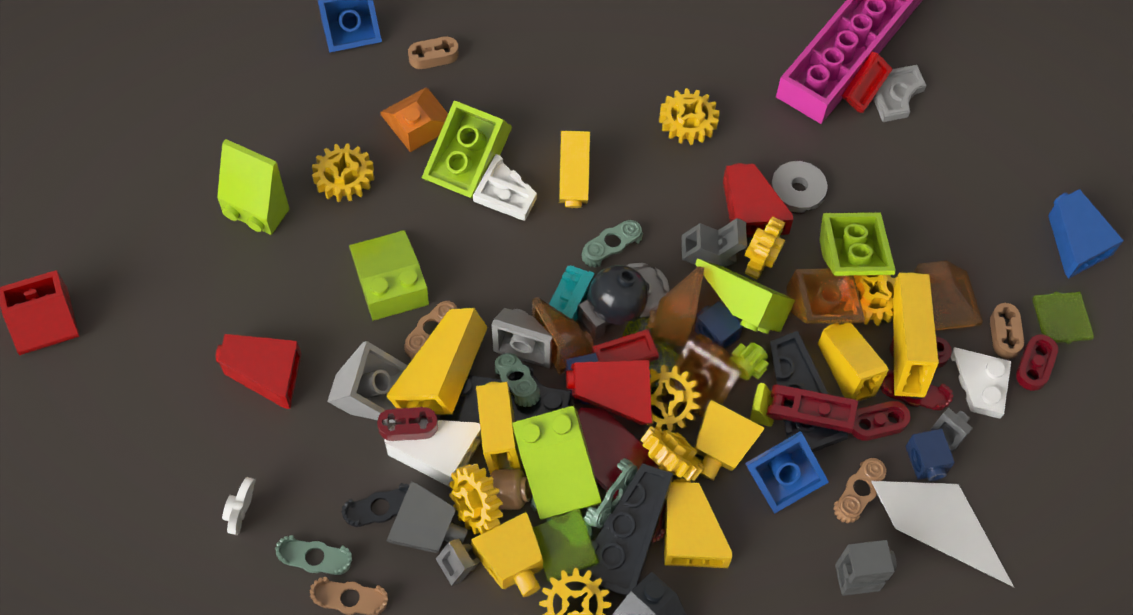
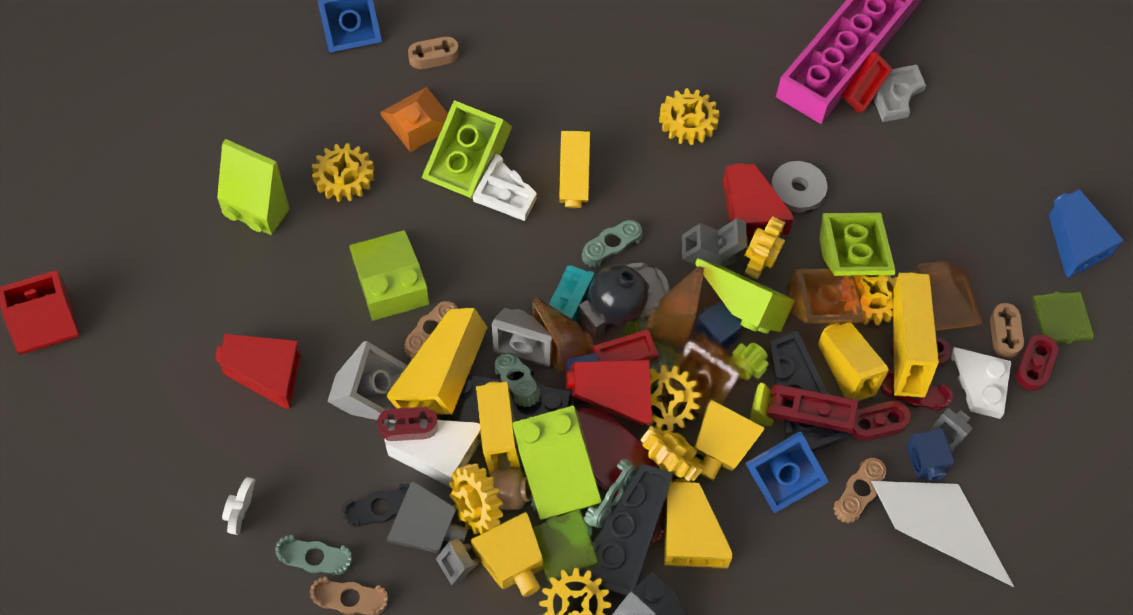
dark grey brick [835,540,897,596] -> none

